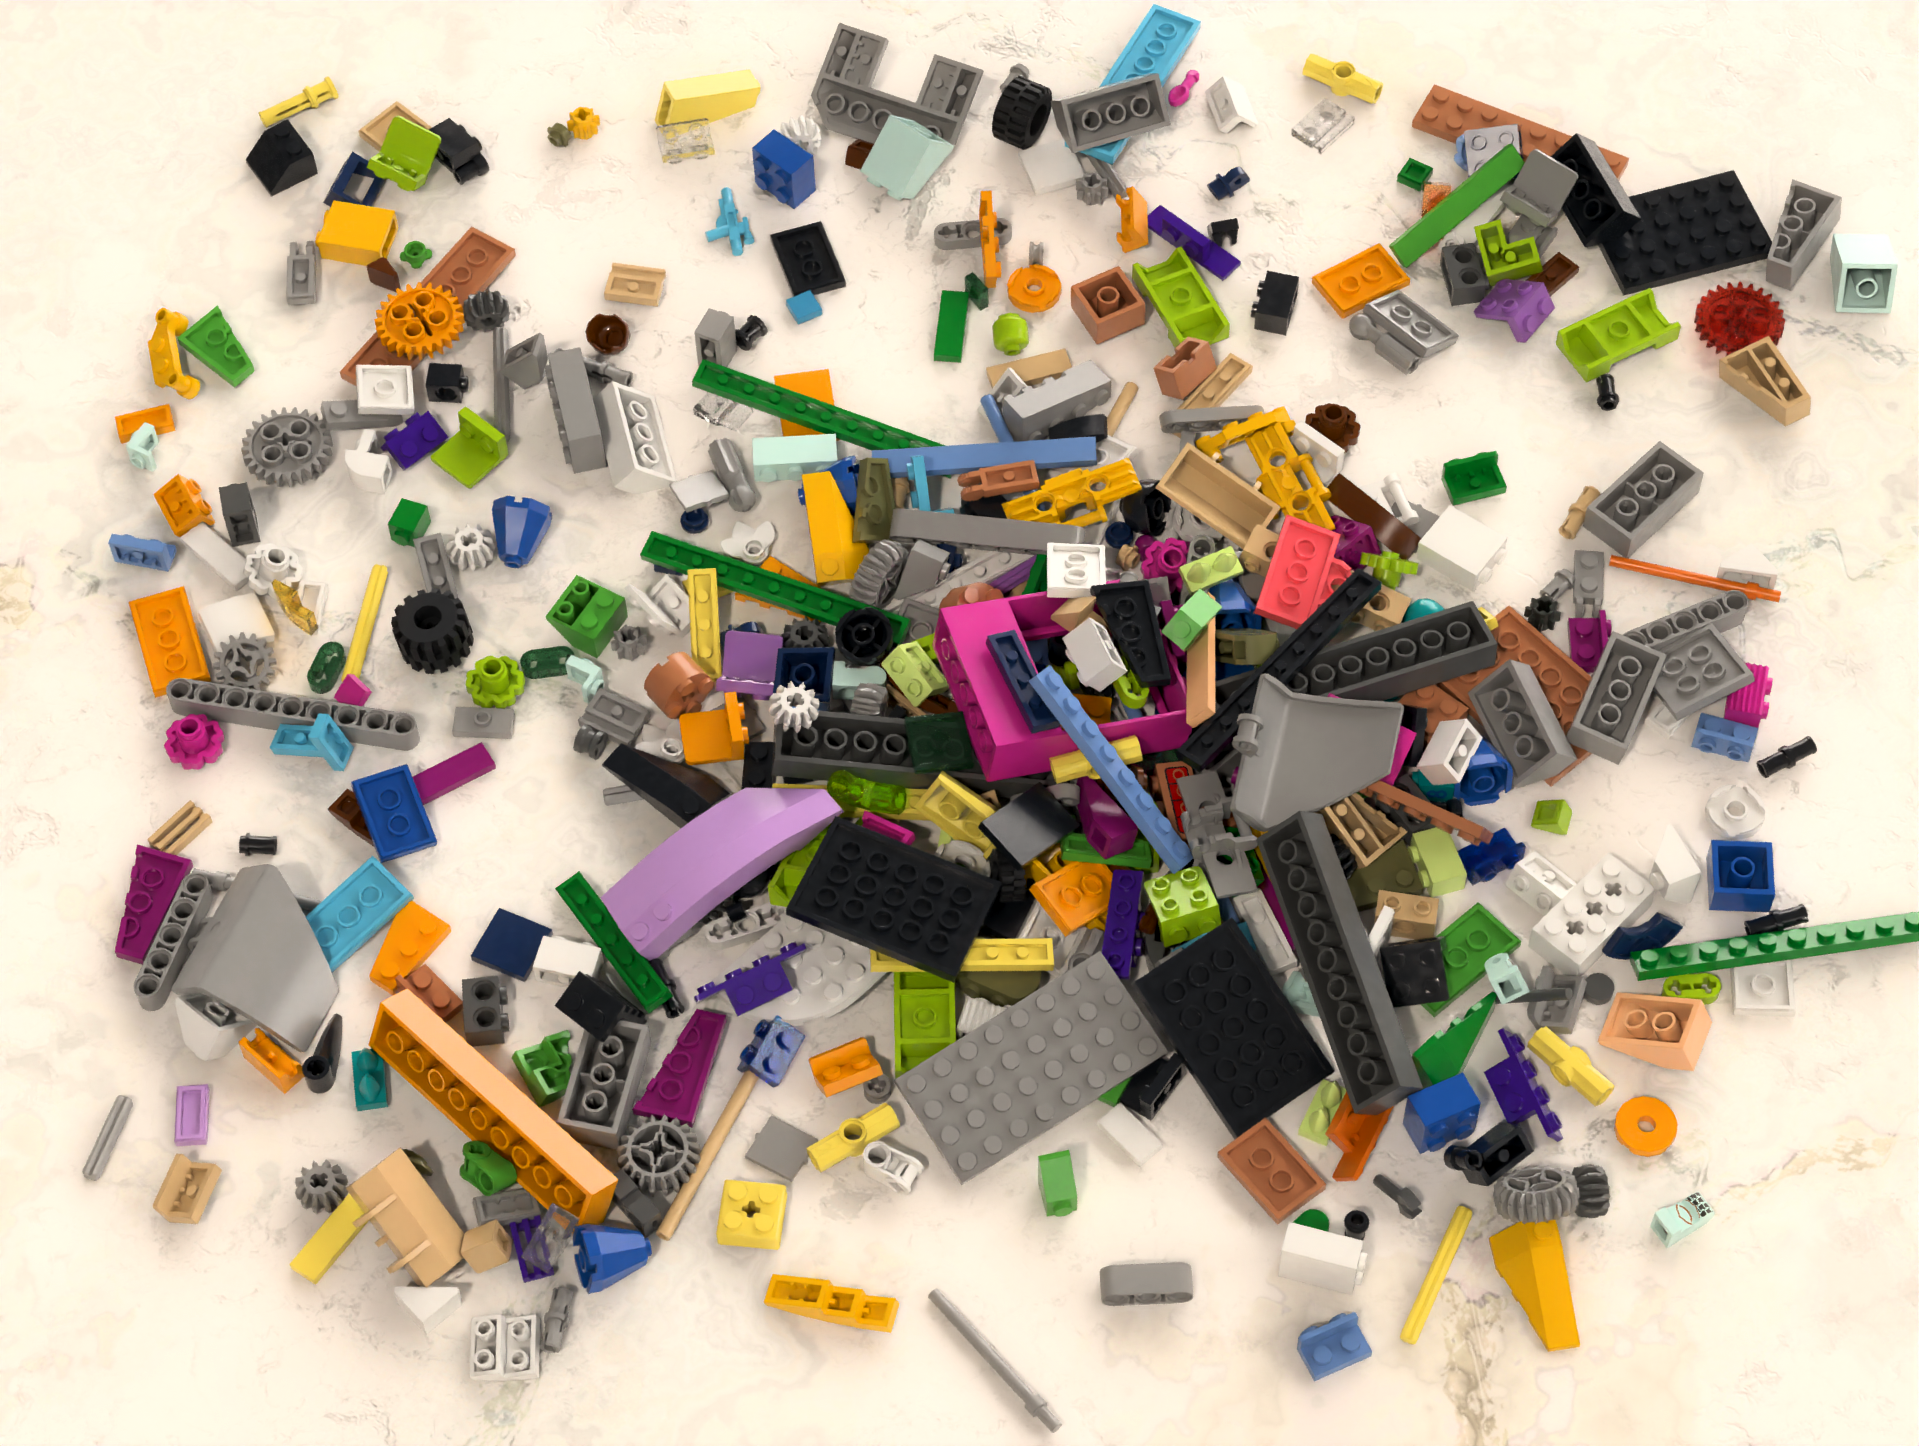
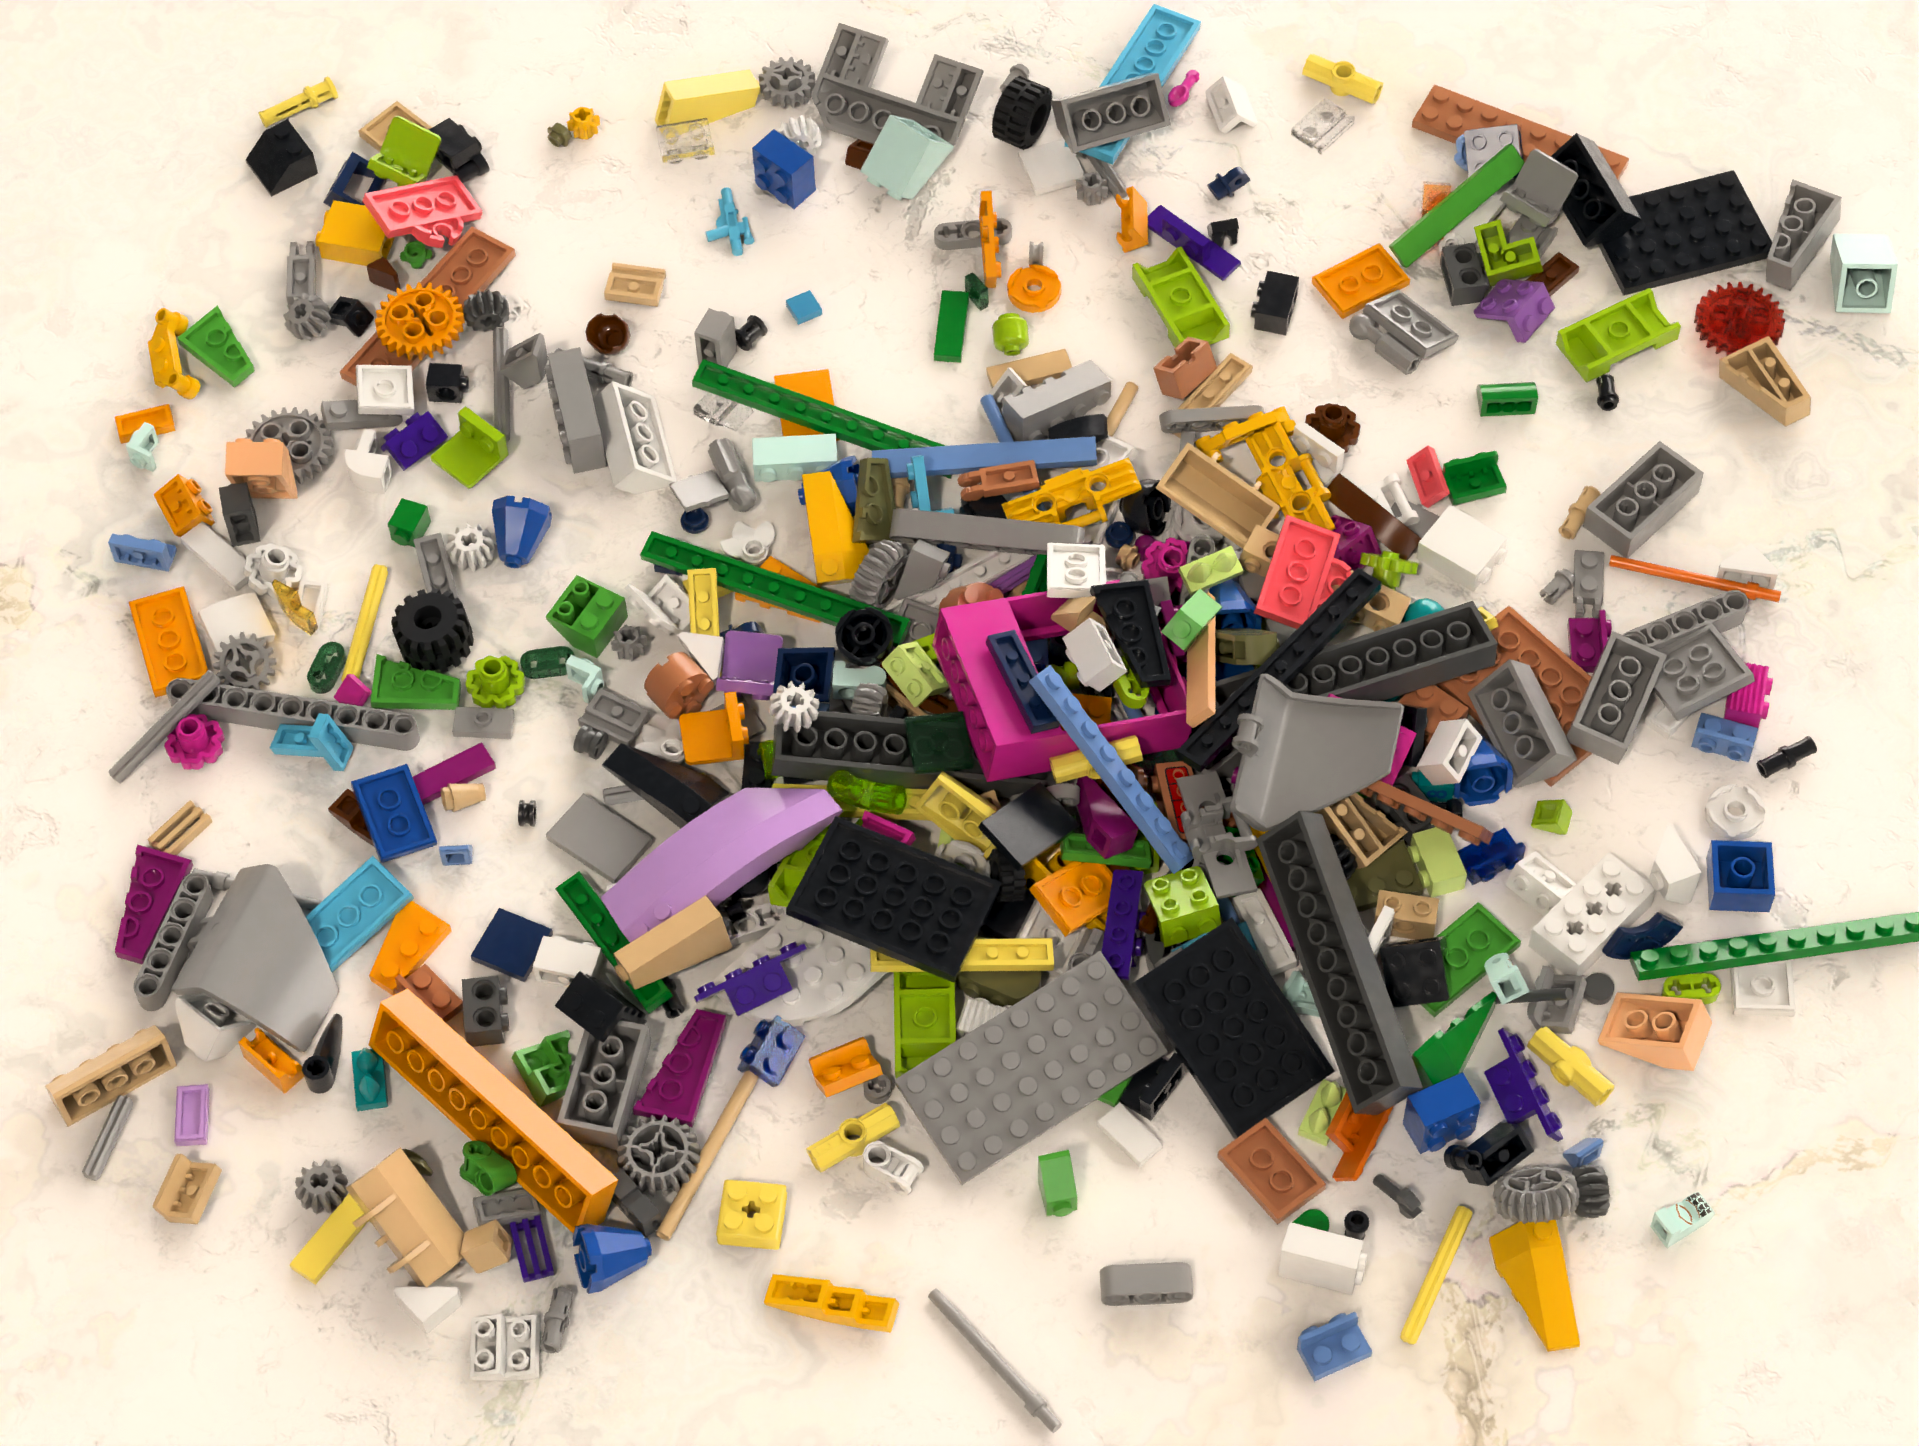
black pin [239,833,277,857] -> none
clear slope [521,1203,580,1273] -> none
light grey piece [745,1115,818,1182] -> none
black tile [770,221,846,297] -> none
dark grey gear [781,616,830,648] -> none
nougat brick [1071,266,1145,344] -> none
green tile [1397,158,1433,192] -> none
pearl dark grey gear [1524,595,1561,633] -> none
light orange tile [1614,1096,1678,1157] -> none
black pin [1744,904,1809,936] -> none
none -> tan slope [45,1025,177,1127]
none -> light grey axle [108,670,221,783]
none -> light nougat slope [225,438,298,499]
none -> light grey gear [283,293,331,341]
none -> black bracket [328,296,374,337]
none -> coral plate [362,175,482,248]
none -> bright green wing [370,654,461,710]
none -> medium blue slope [439,845,473,866]
none -> tan cone [441,783,486,812]
none -> black bush [518,800,536,827]
none -> light grey tile [546,793,653,883]
none -> tan slope [613,895,732,990]
none -> white slope [678,632,725,686]
none -> clear neon green pin [757,740,781,779]
none -> light grey gear [759,57,815,108]
none -> coral plate [1406,446,1450,508]
none -> green brick [1476,382,1538,417]
none -> medium blue slope [1563,1138,1604,1169]

